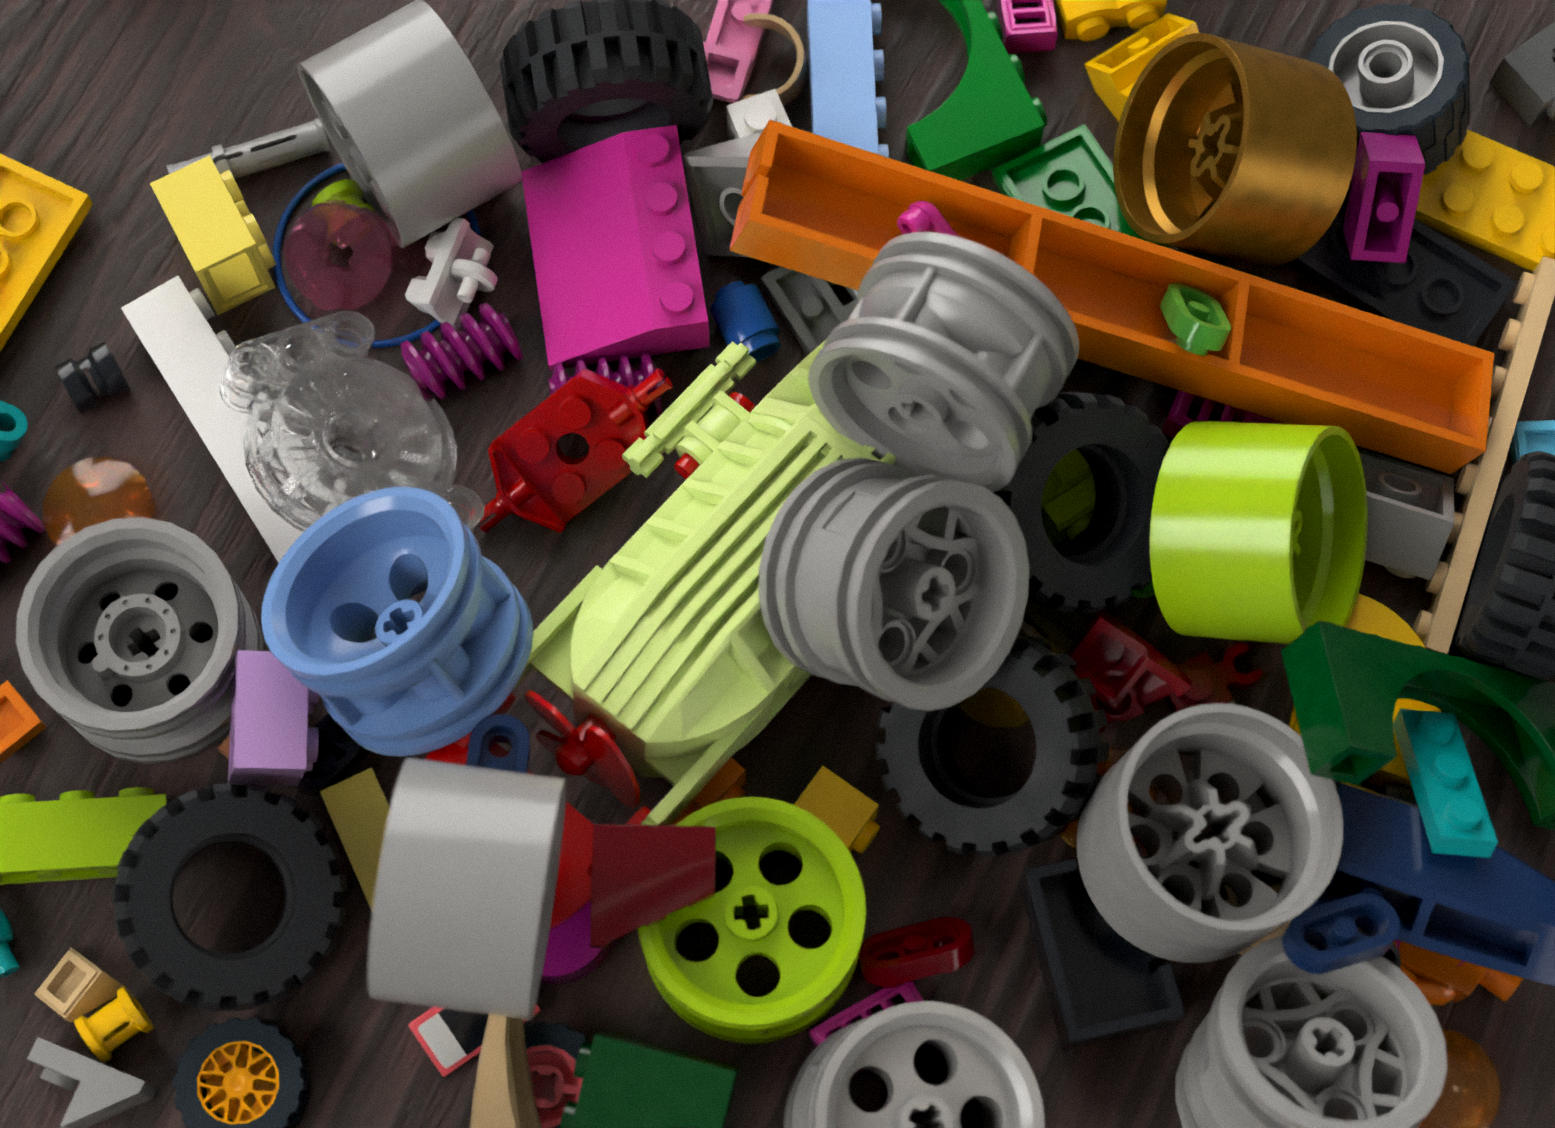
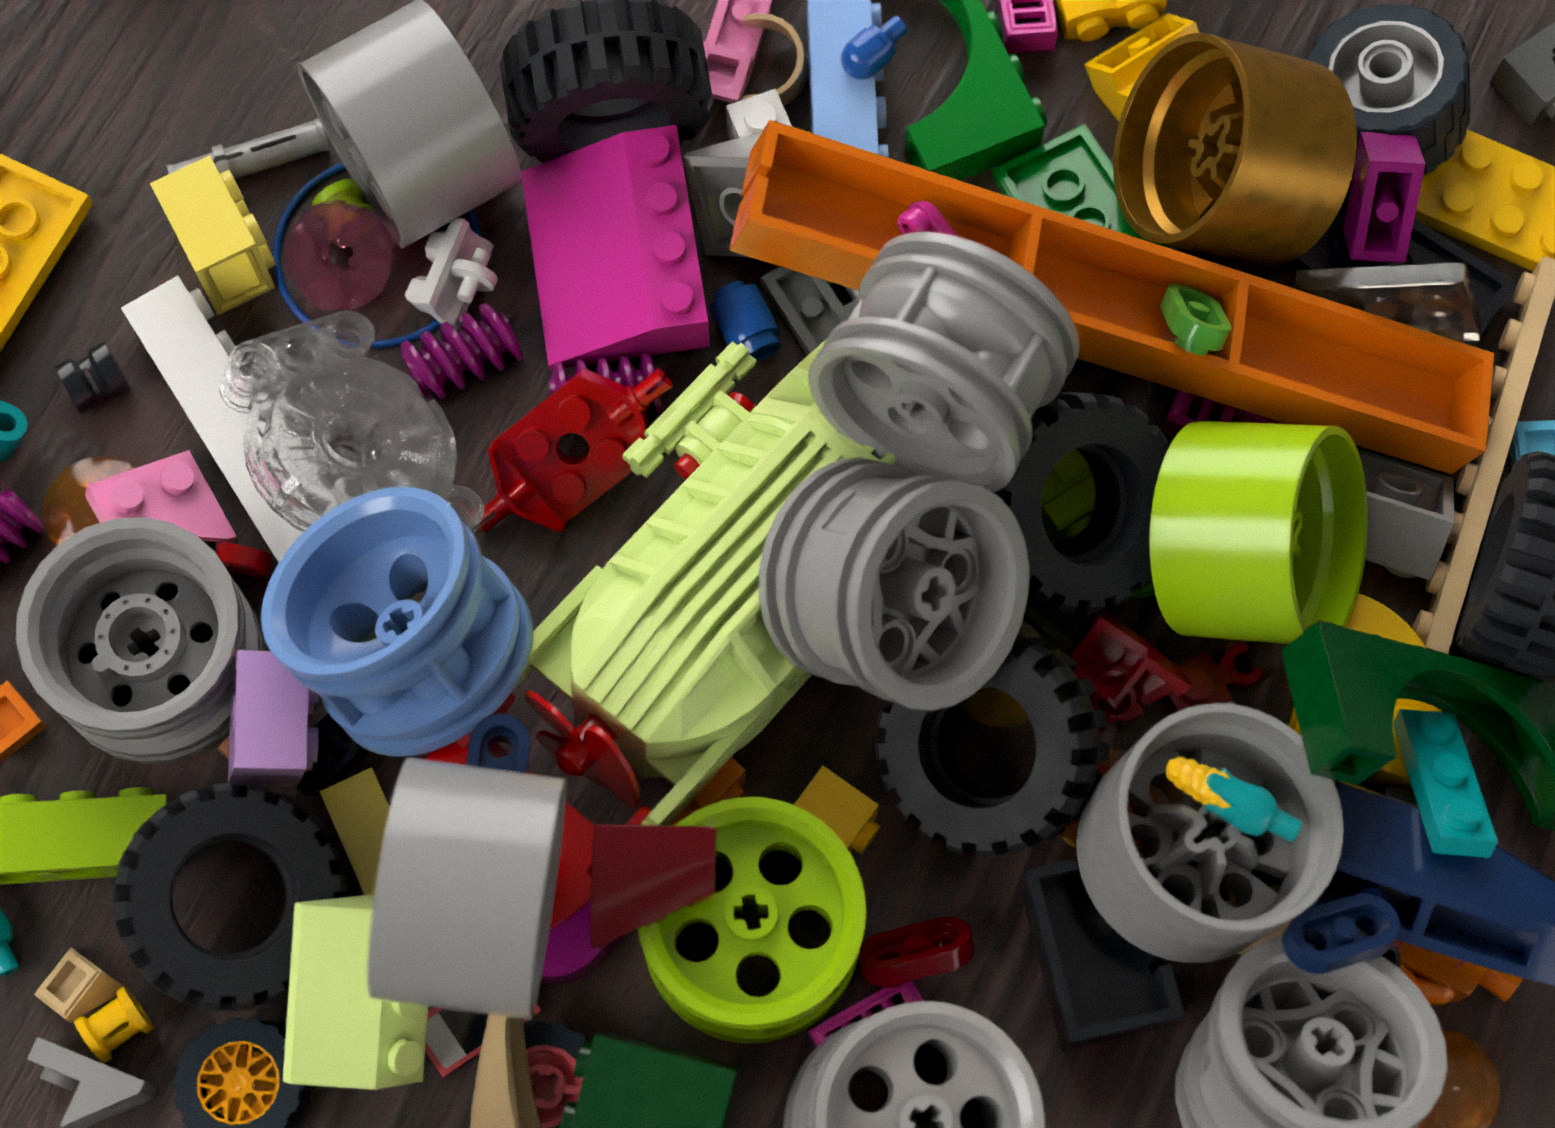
none -> bright pink wing [85,450,237,549]
none -> red tile [216,542,273,578]
none -> yellowish green slope [283,894,428,1090]
none -> blue cylinder [841,16,908,80]
none -> teal piece [1166,757,1302,842]
none -> clear smoke plate [1294,262,1482,342]

